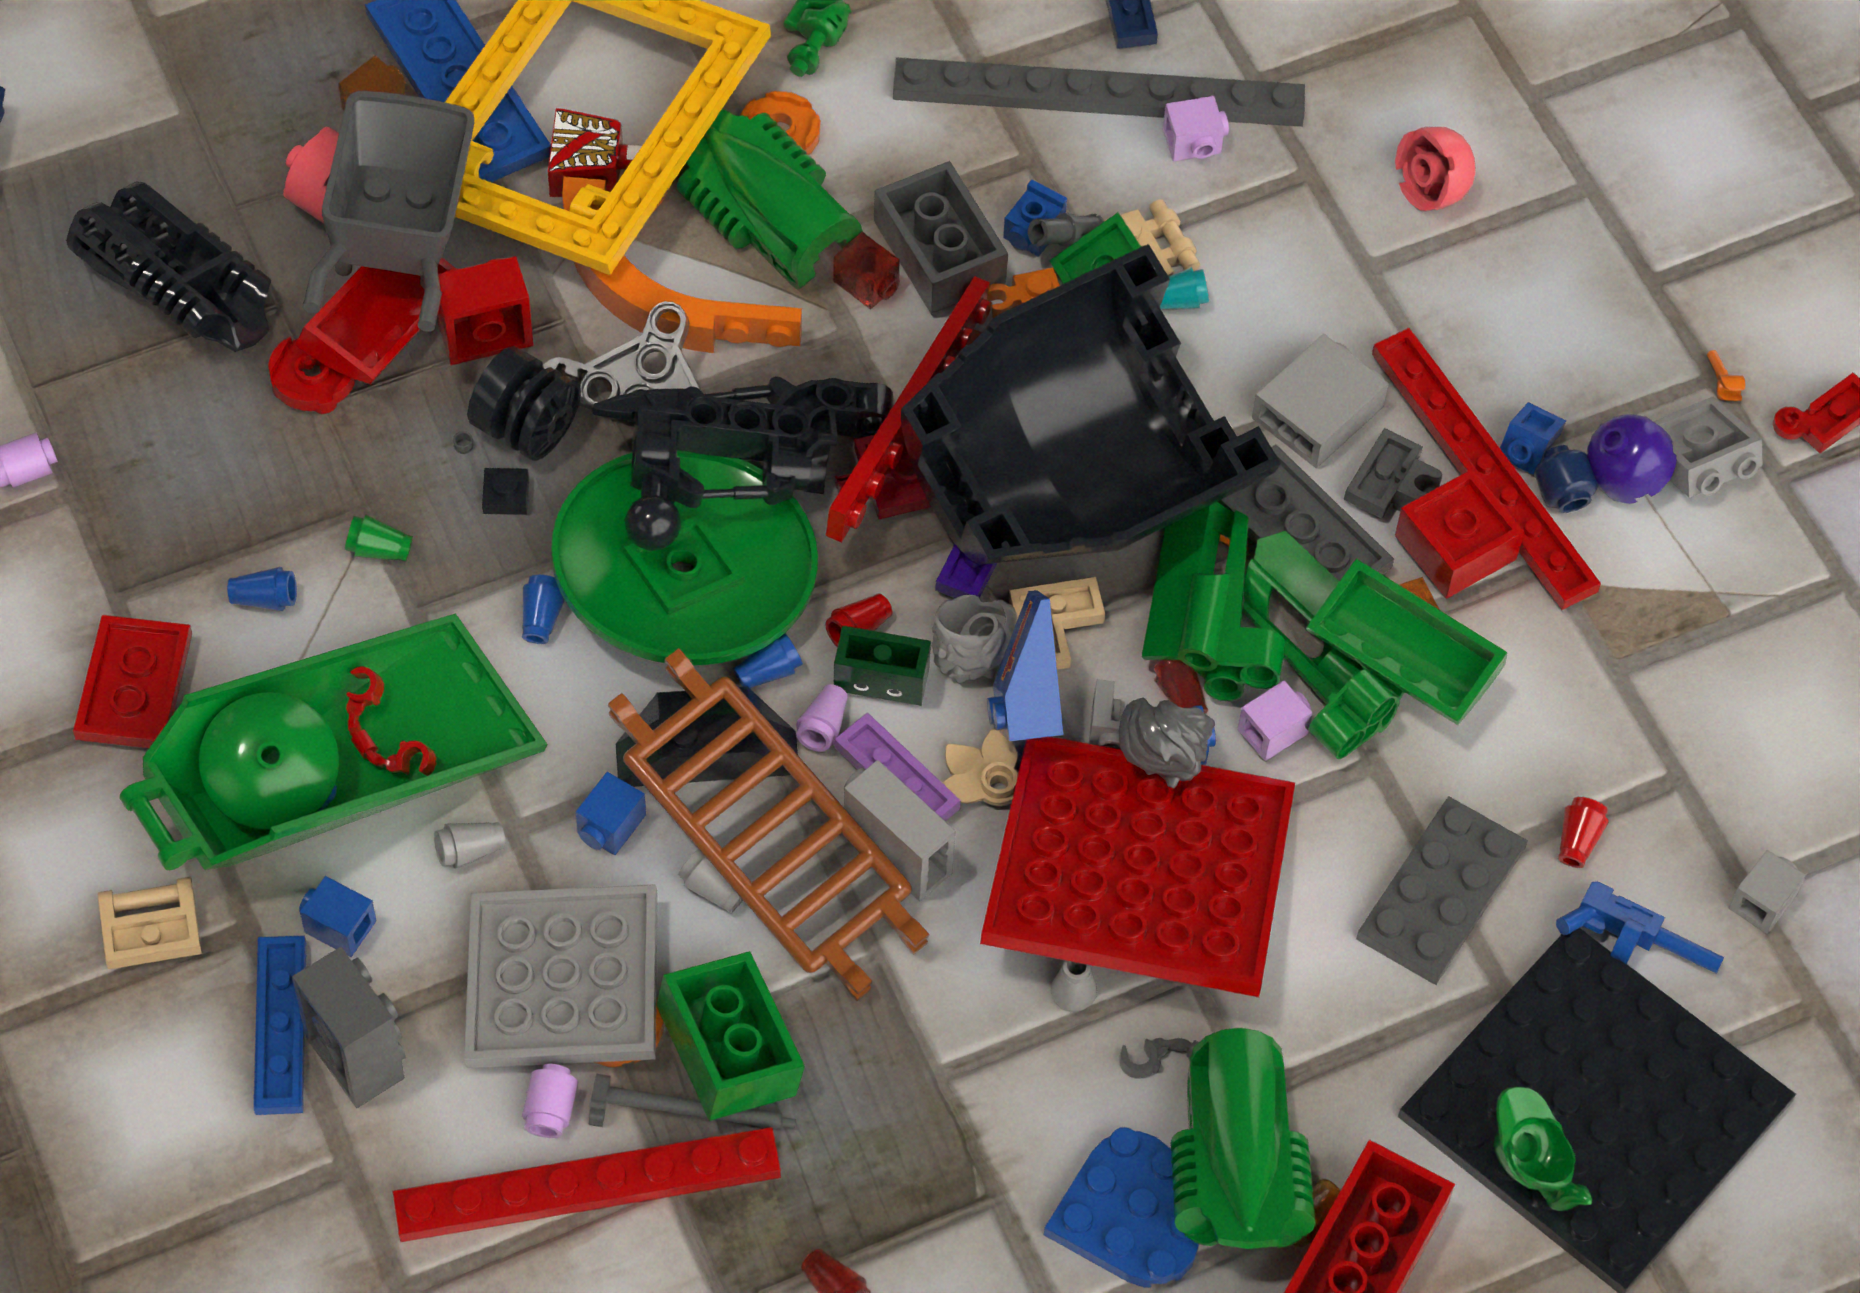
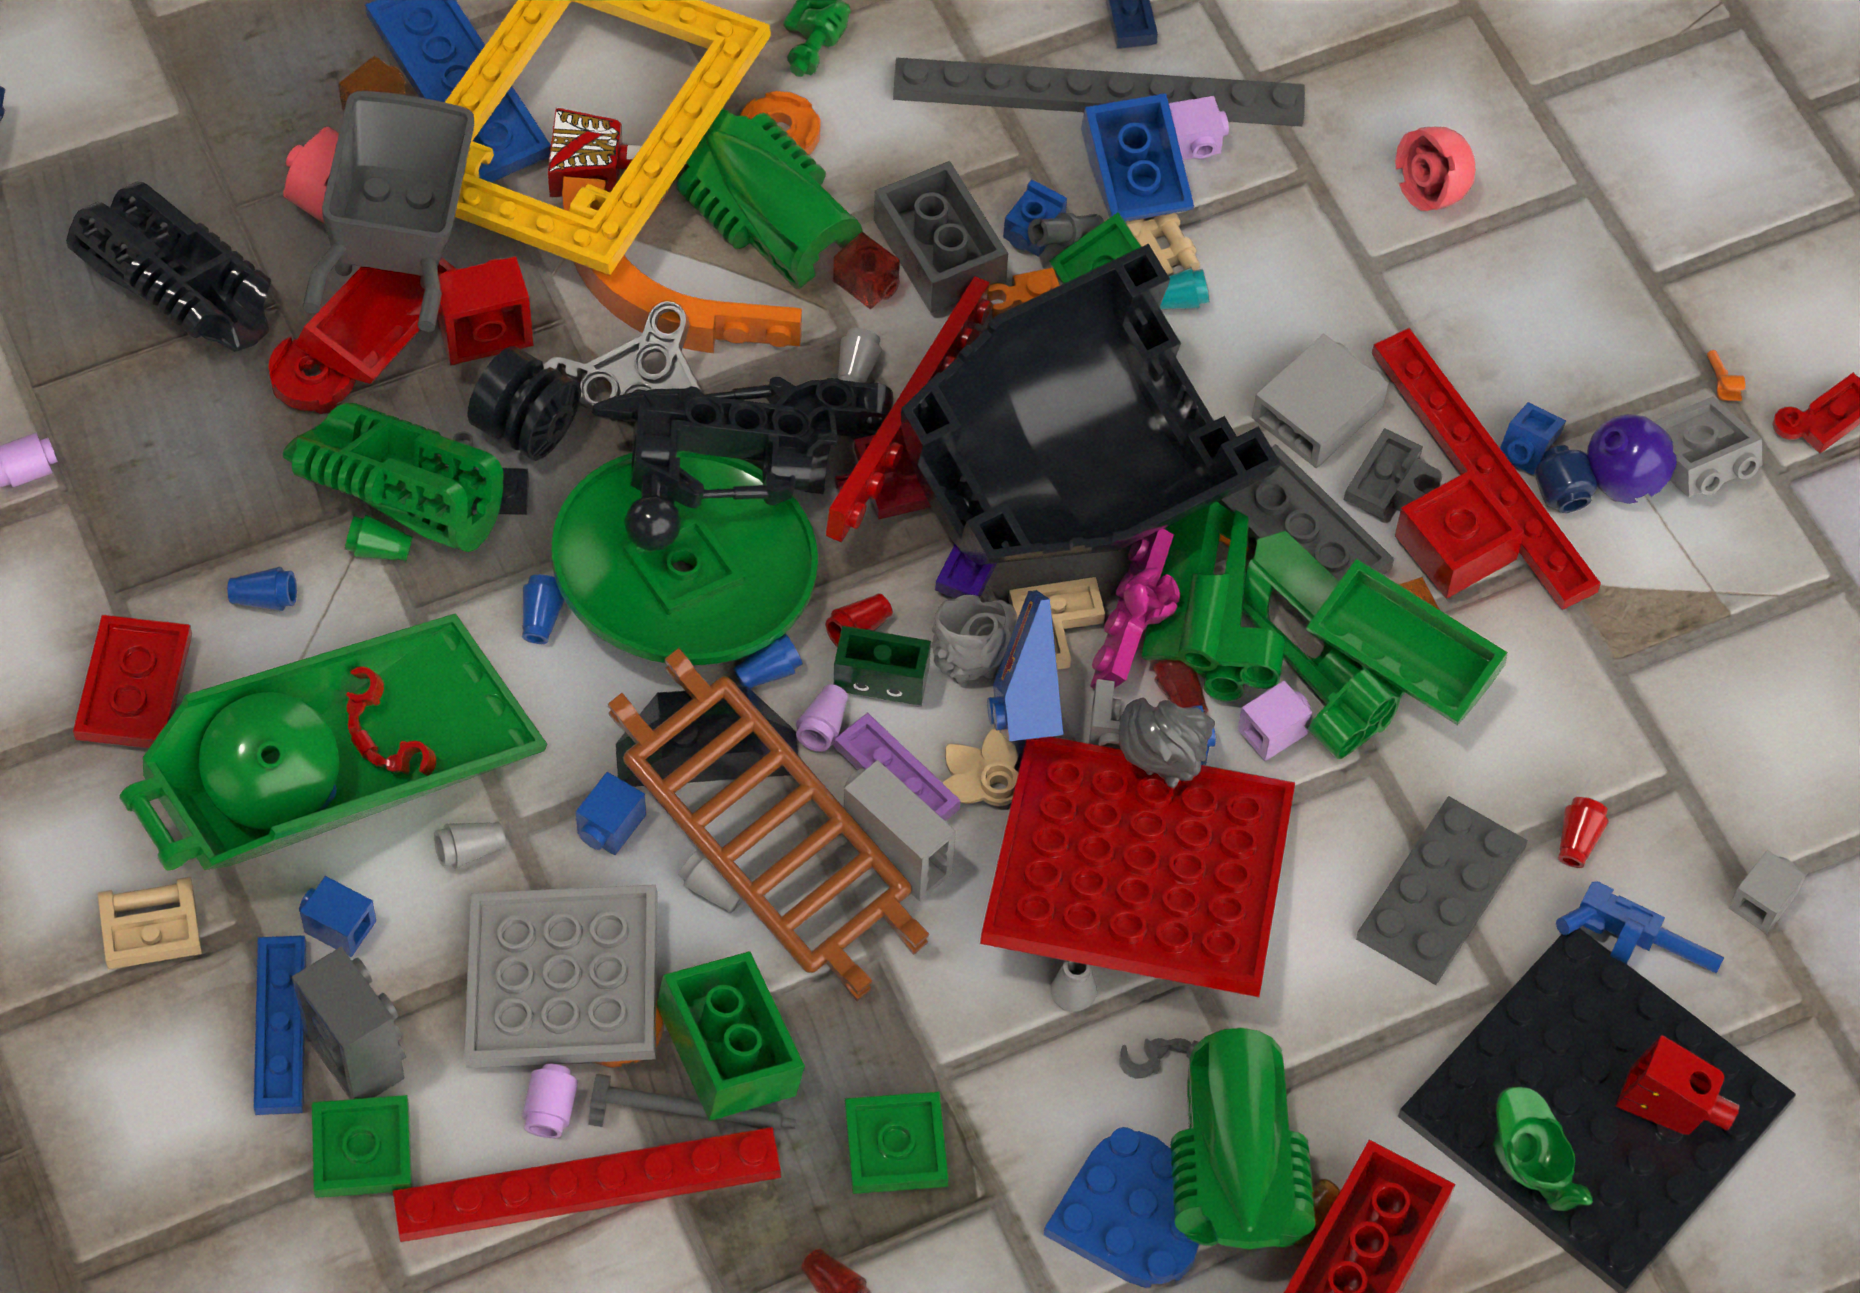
none -> green connector [283,403,504,552]
none -> green plate [312,1095,412,1198]
none -> light grey cone [838,328,882,383]
none -> green plate [845,1092,948,1194]
none -> blue slope [1081,93,1194,222]
none -> dark pink plate [1090,529,1180,689]
none -> red torso [1616,1035,1739,1135]

